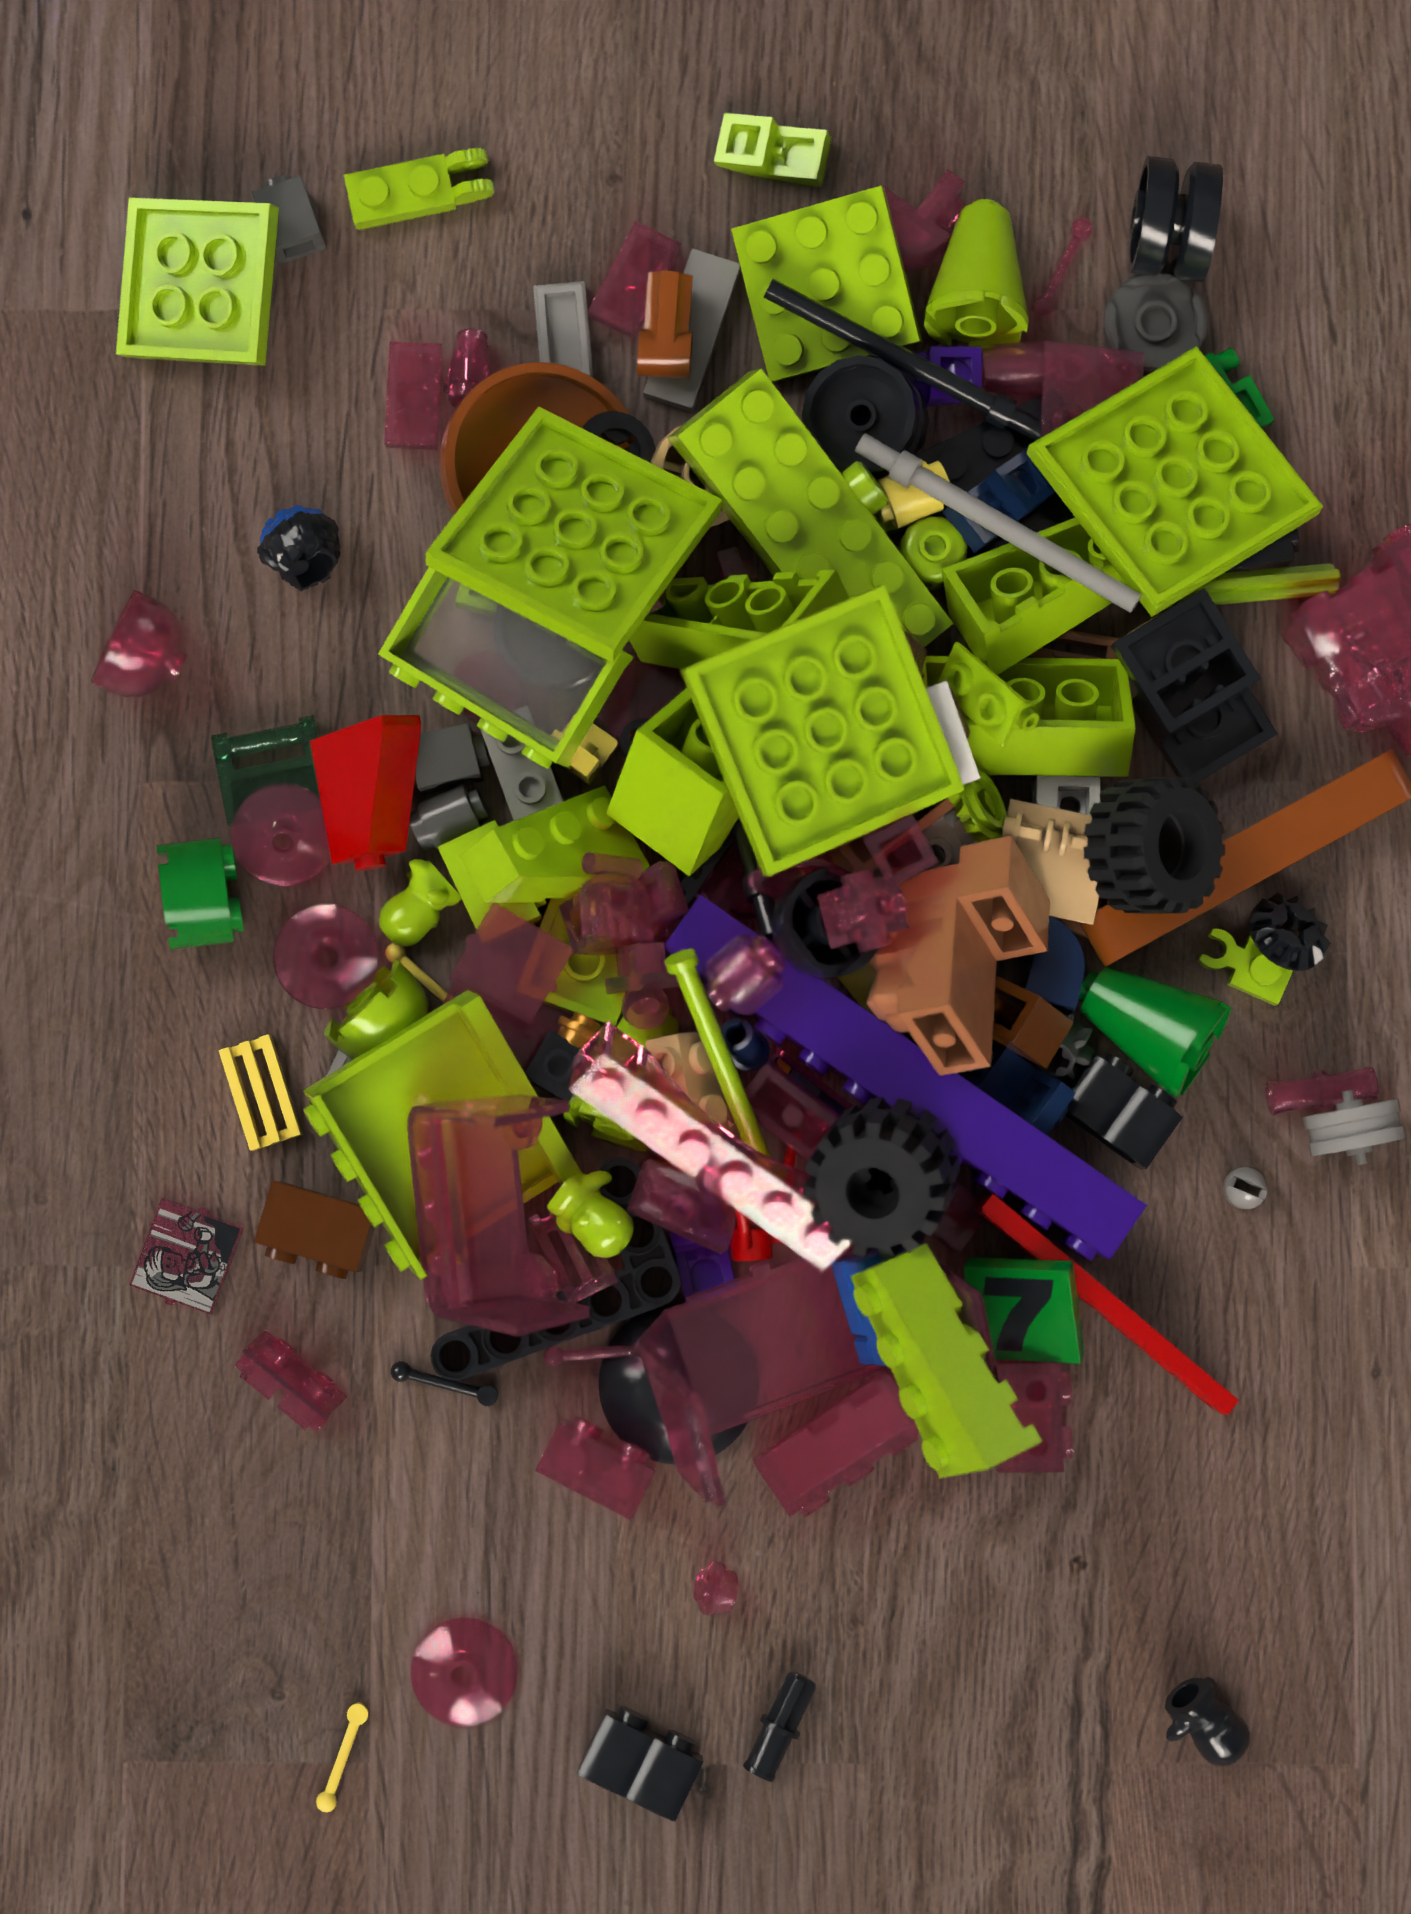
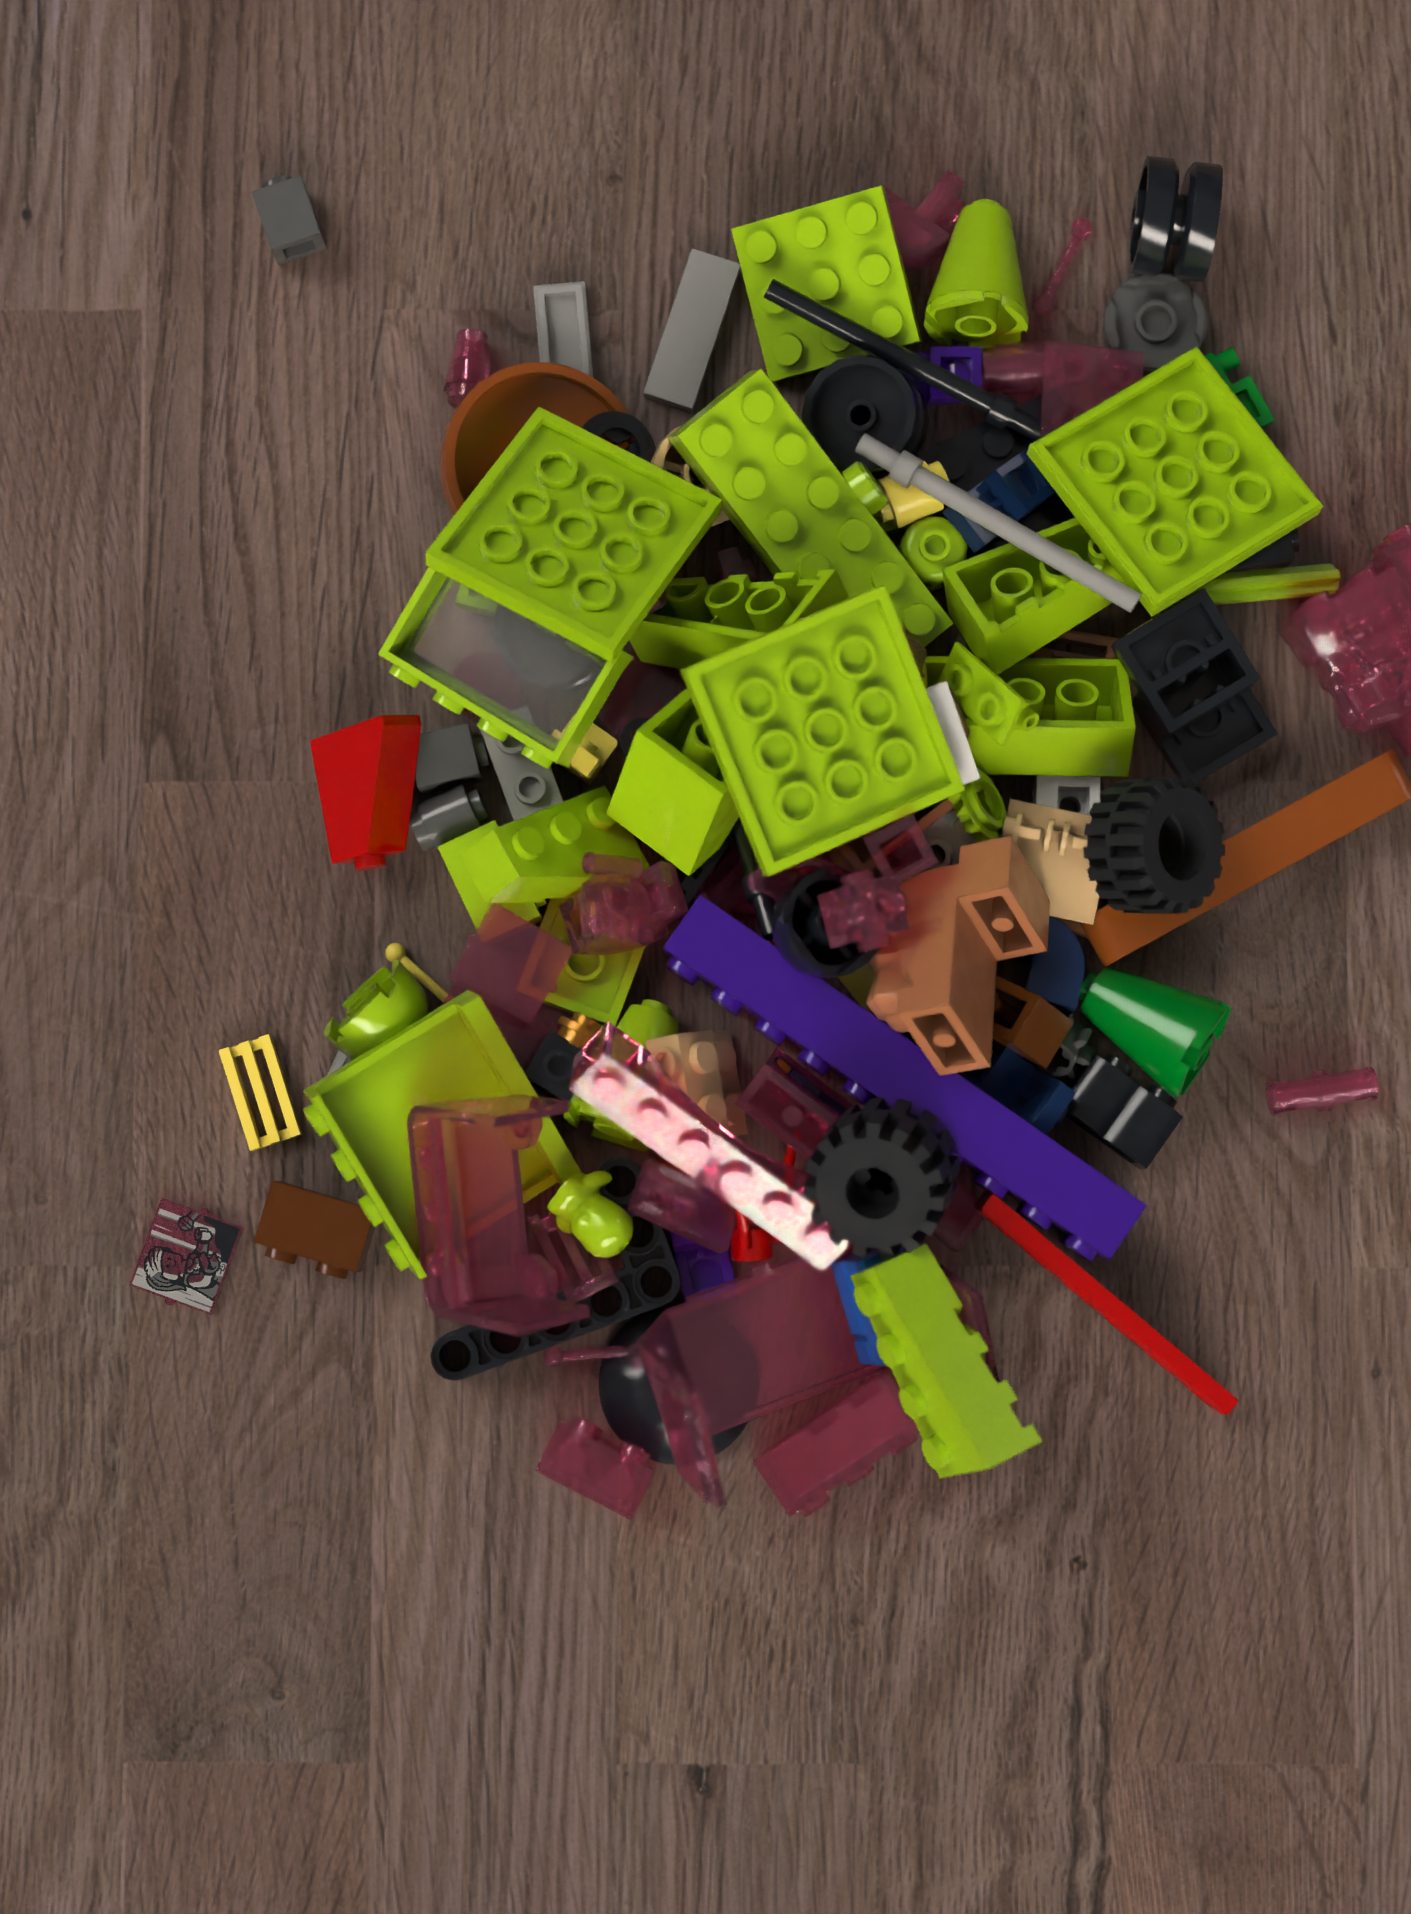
clear pink cylinder [91,590,187,697] -> none
lime plate [116,198,279,366] -> none
green brick [156,837,244,950] -> none
clear green plate [211,714,322,827] -> none
clear pink dish [231,784,331,886] -> none
clear pink hinge [235,1330,347,1433] -> none
black piece [257,505,341,591] -> none
clear pink dish [273,904,379,1009] -> none
light yellow hinge [316,1702,369,1813] -> none
lime hinge [344,148,495,230] -> none
lime animal [378,859,462,947] -> none
clear pink plate [384,342,443,450] -> none
black hinge [390,1361,498,1406] -> none
clear pink dish [411,1617,518,1727] -> none
black brick [578,1706,703,1822] -> none
clear pink plate [588,221,682,340] -> none
clear pink hips [605,942,680,1030] -> none
dark orange piece [637,270,693,379] -> none
lime bar [664,949,785,1190] -> none
clear pink plate [693,1561,738,1616] -> none
clear pink head [704,934,787,1015] -> none
lime slope [714,113,832,187] -> none
dark blue pin [721,1018,770,1072] -> none
black axle [743,1671,816,1782] -> none
green tile [964,1257,1085,1364] -> none
clear pink brick [992,1361,1073,1473] -> none
black animal [1165,1677,1250,1766] -> none
lime plate [1197,929,1293,1006] -> none
light grey hinge [1223,1167,1268,1209] -> none
black gear [1249,892,1331,971] -> none
light grey wheel [1302,1090,1407,1165] -> none

